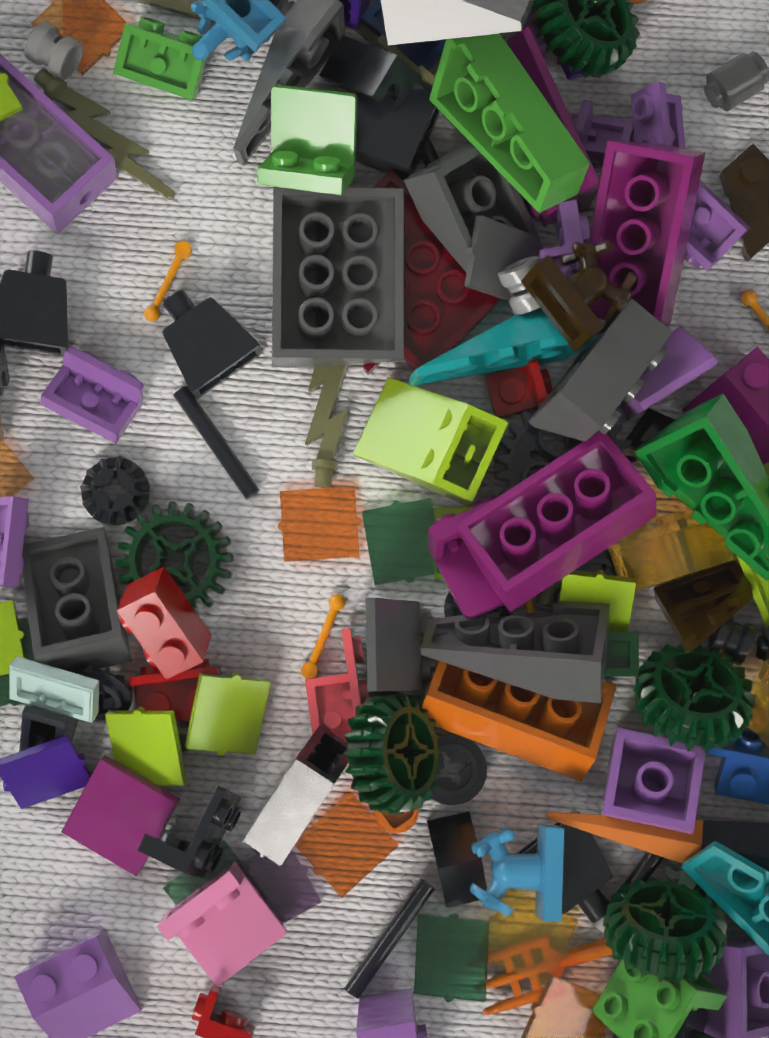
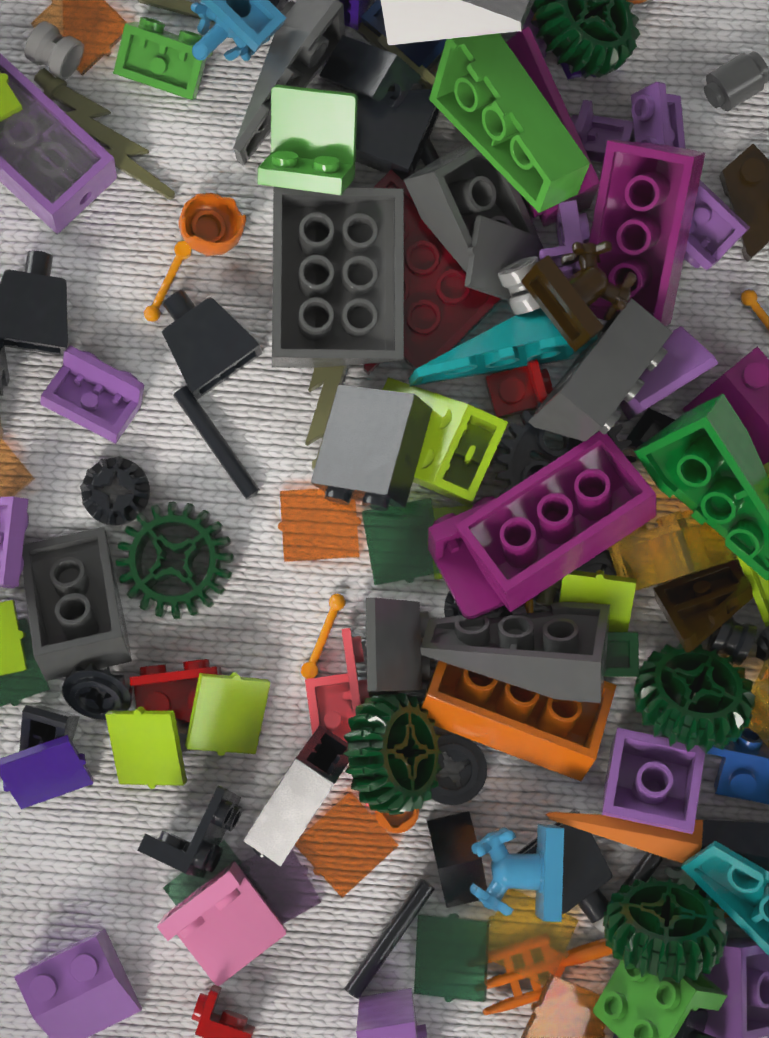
light aqua plate [9,656,99,723] -> none
magenta tile [61,755,180,877] -> none
red brick [117,567,212,680] -> none
none -> orange hair [179,193,246,256]
none -> brick [311,384,432,511]

